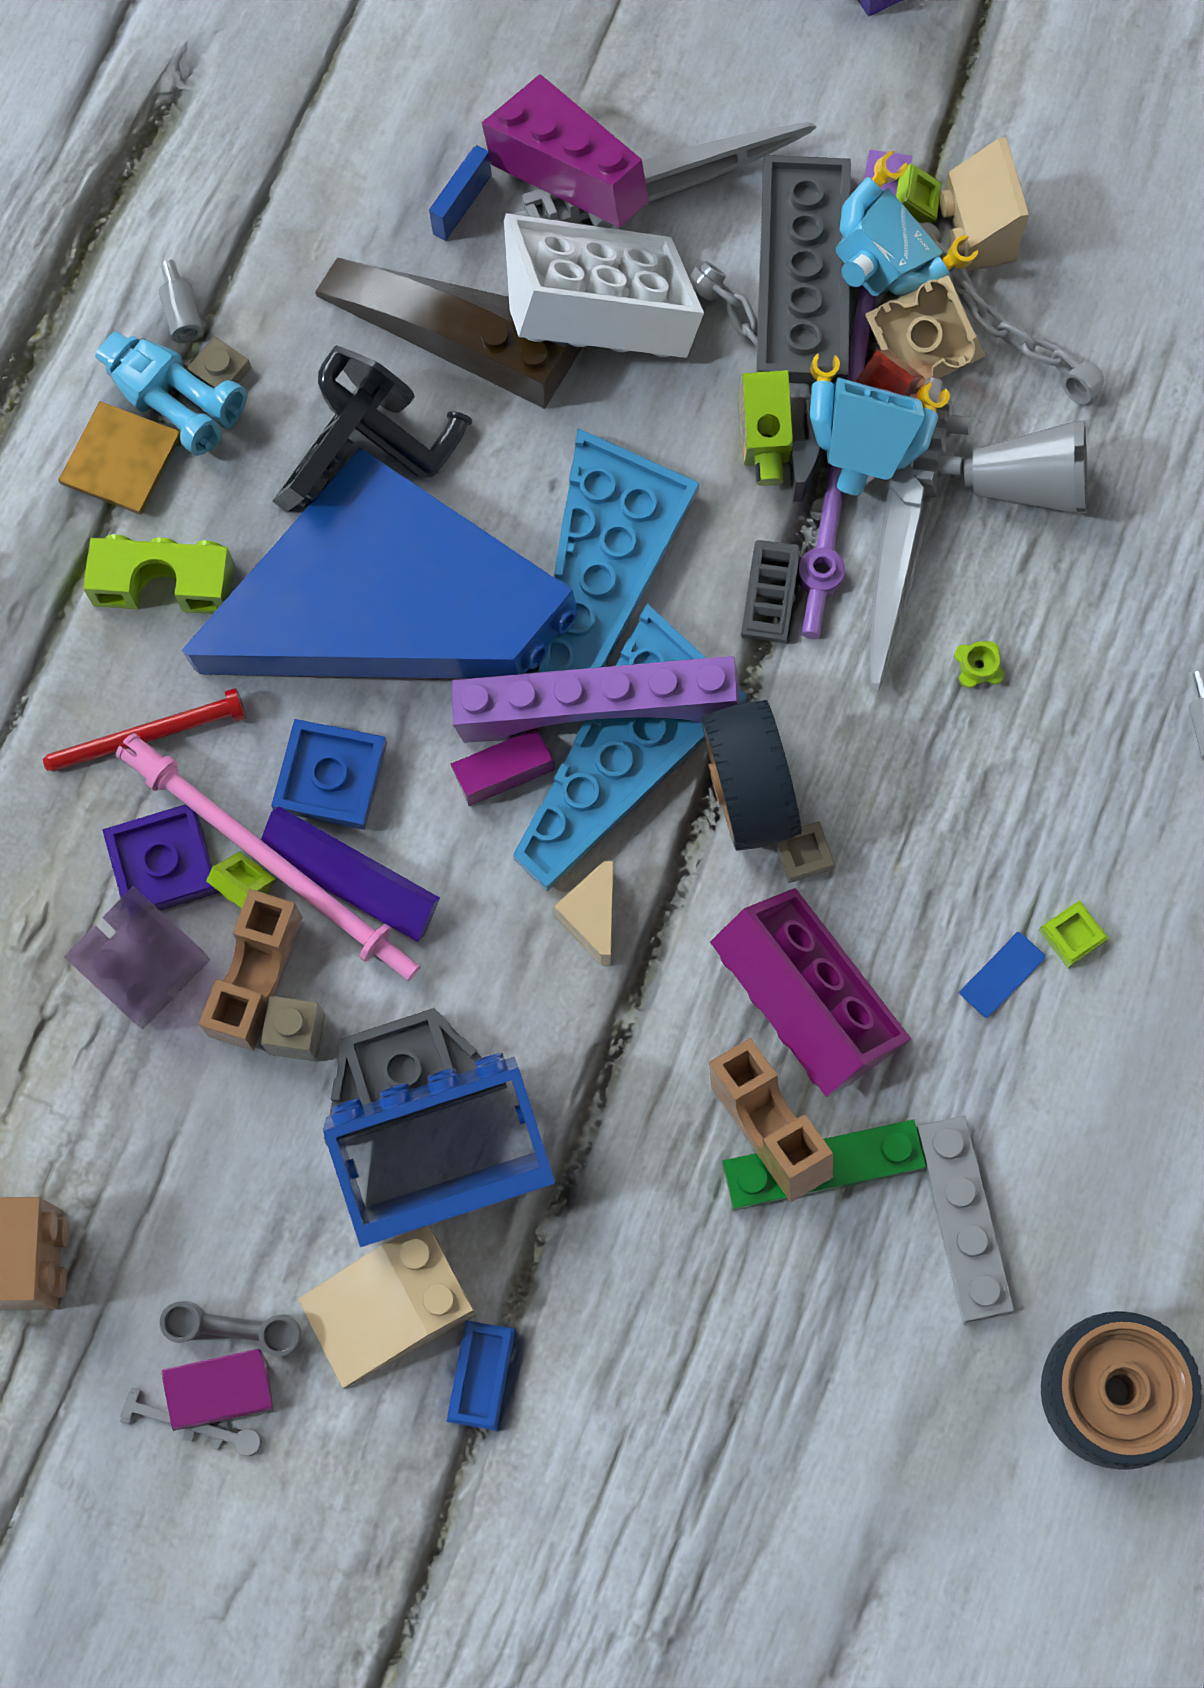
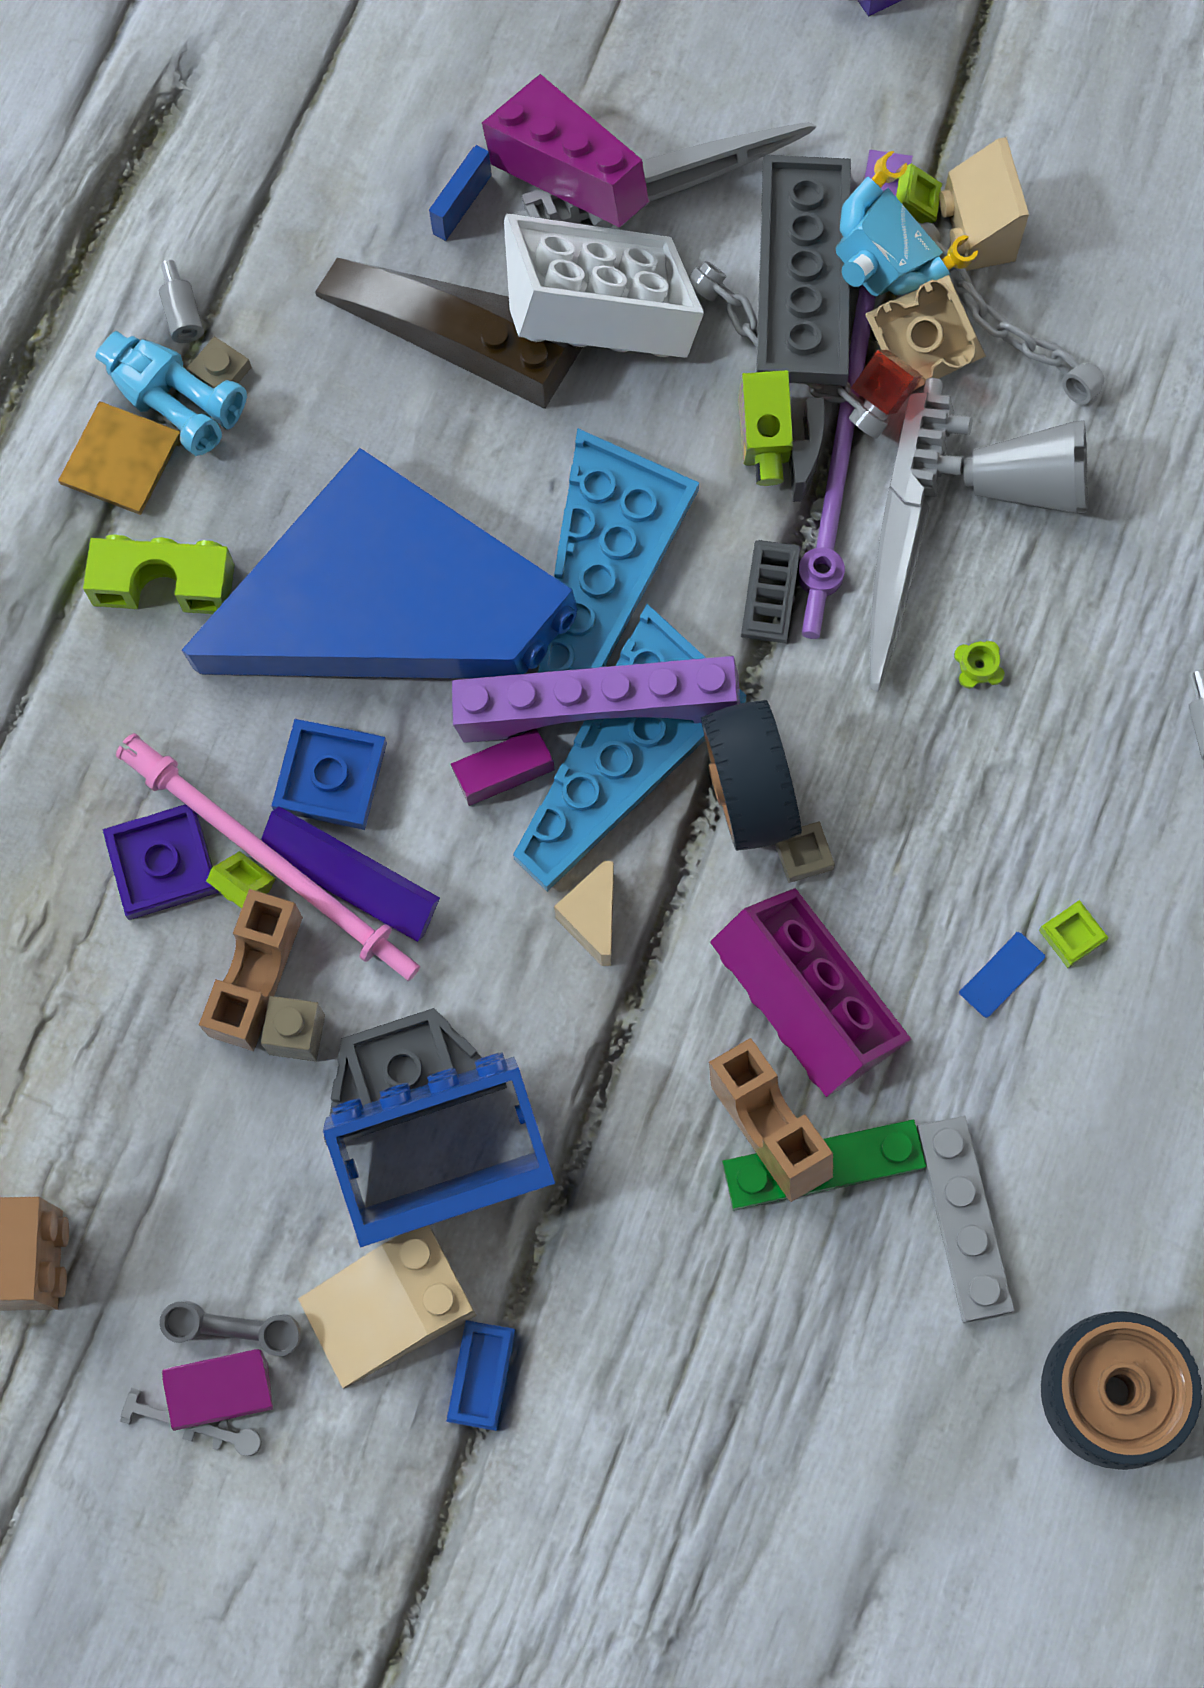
red bar [43,688,247,772] -> none
clear purple piece [64,886,210,1030] -> none
black plate [272,345,473,512] -> none
medium azure torso [810,354,950,495] -> none

